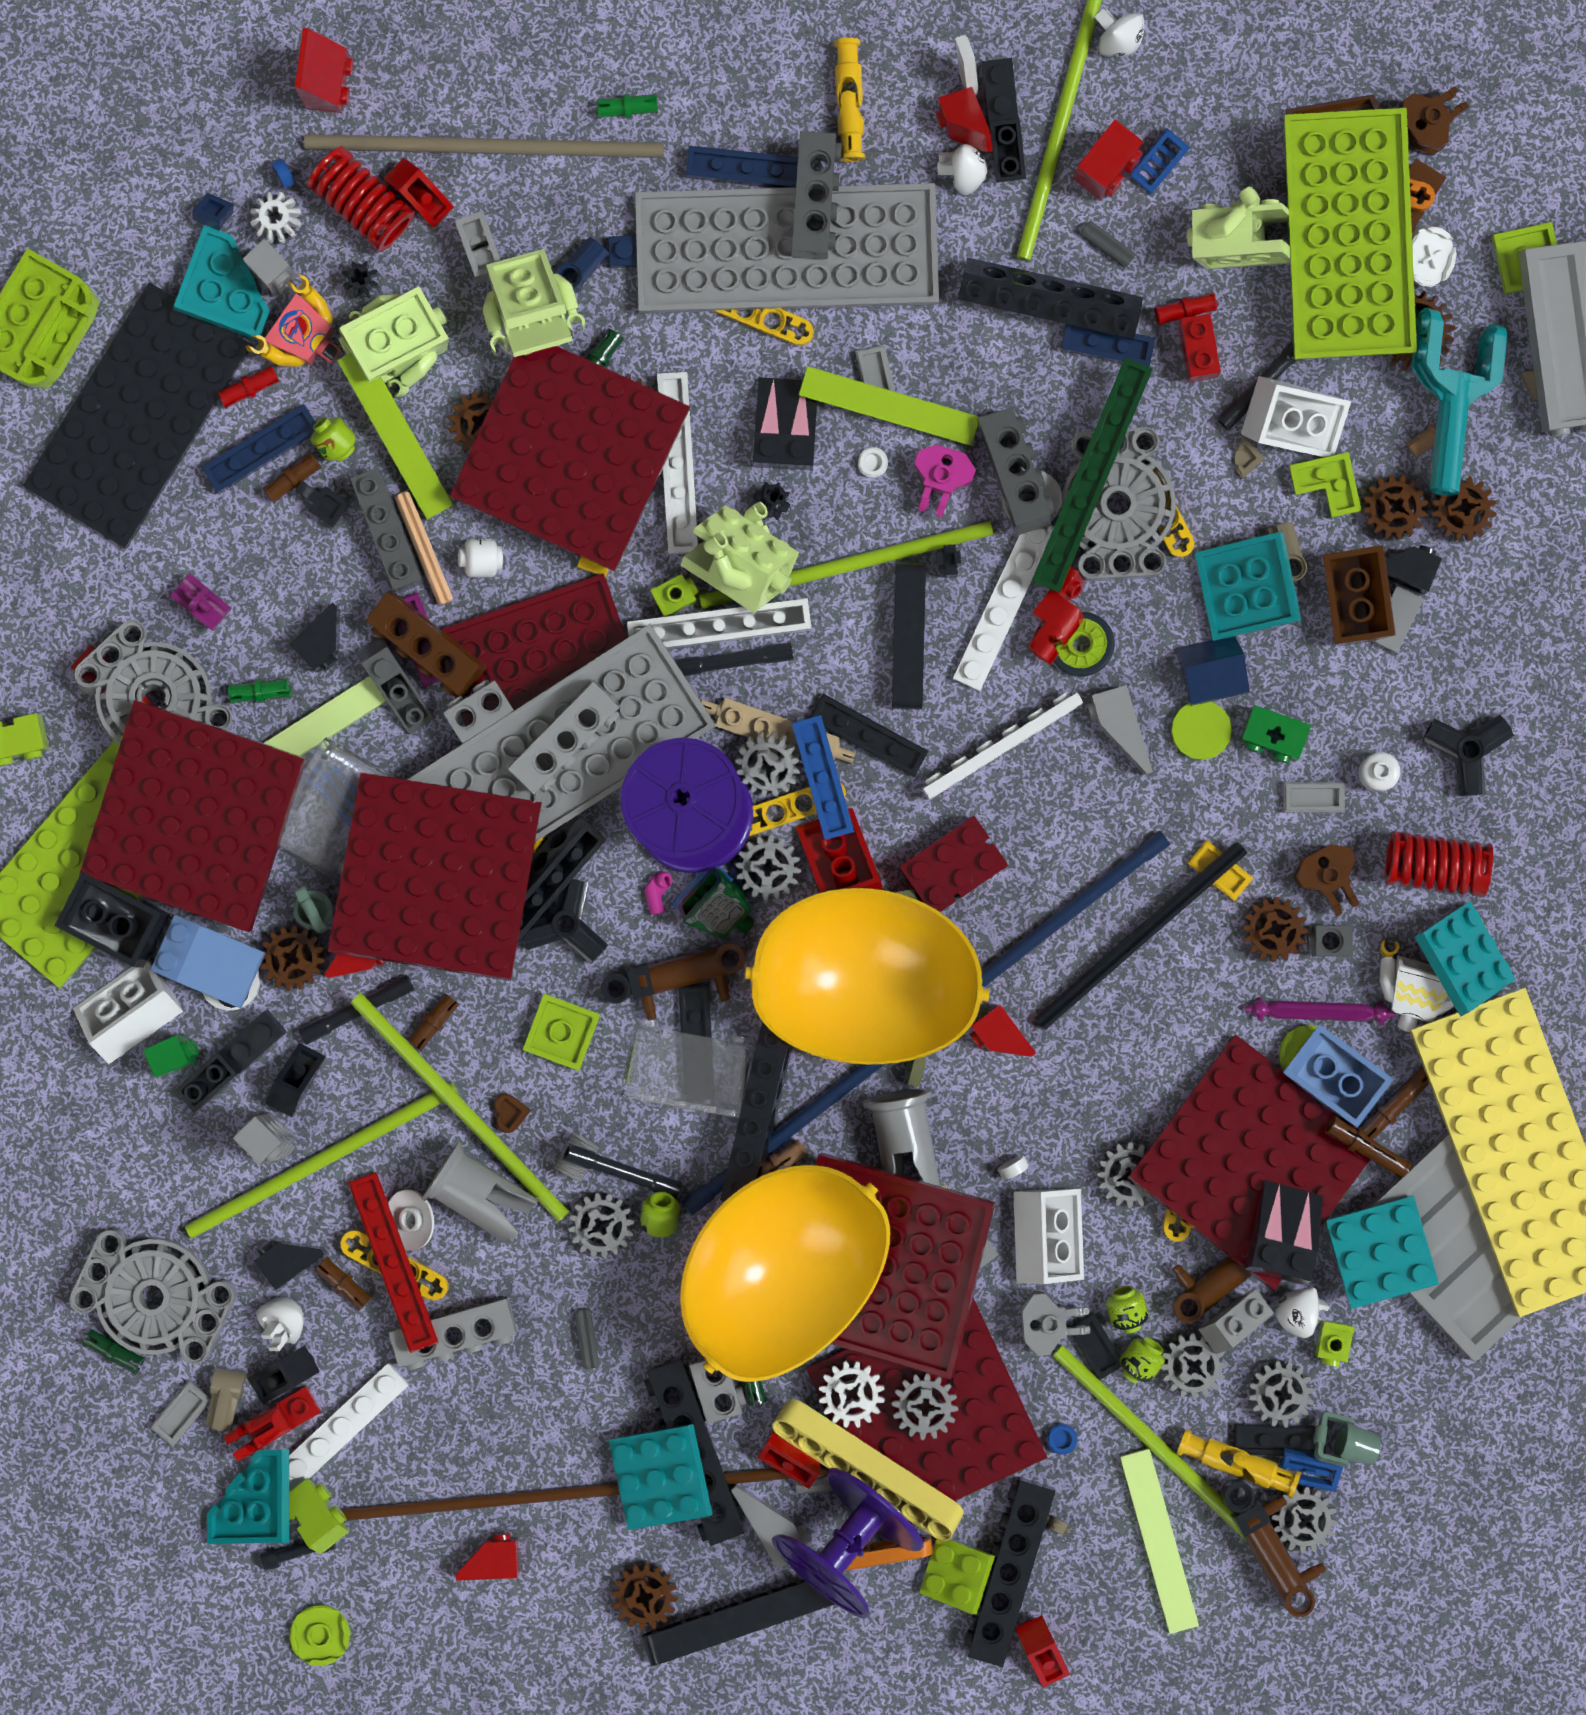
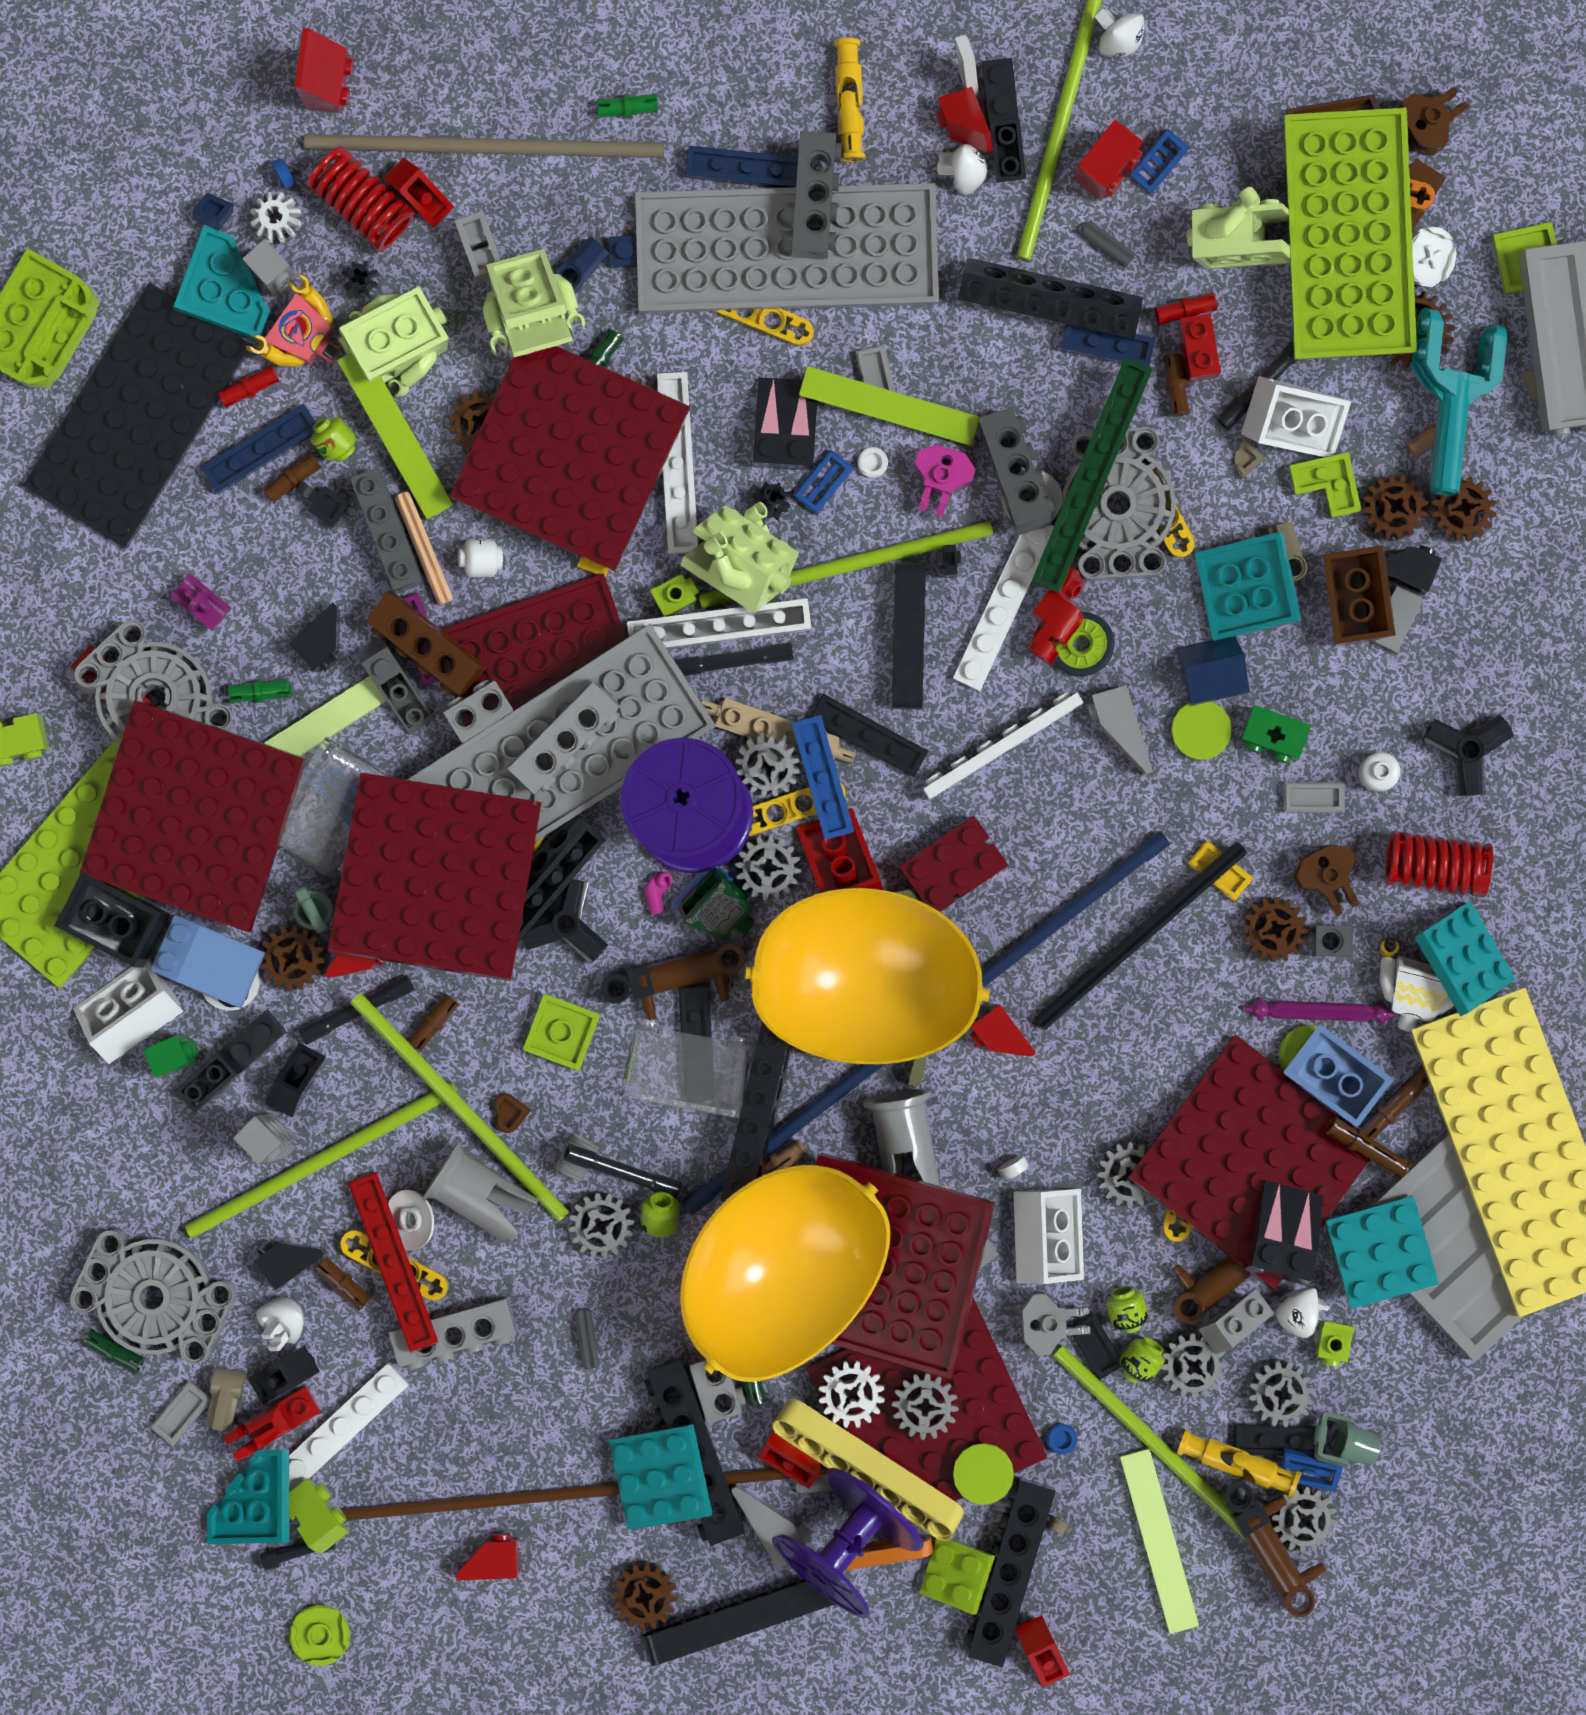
none -> blue tile [793,449,854,515]
none -> lime tile [953,1442,1014,1505]
none -> reddish brown pin [1163,353,1190,417]

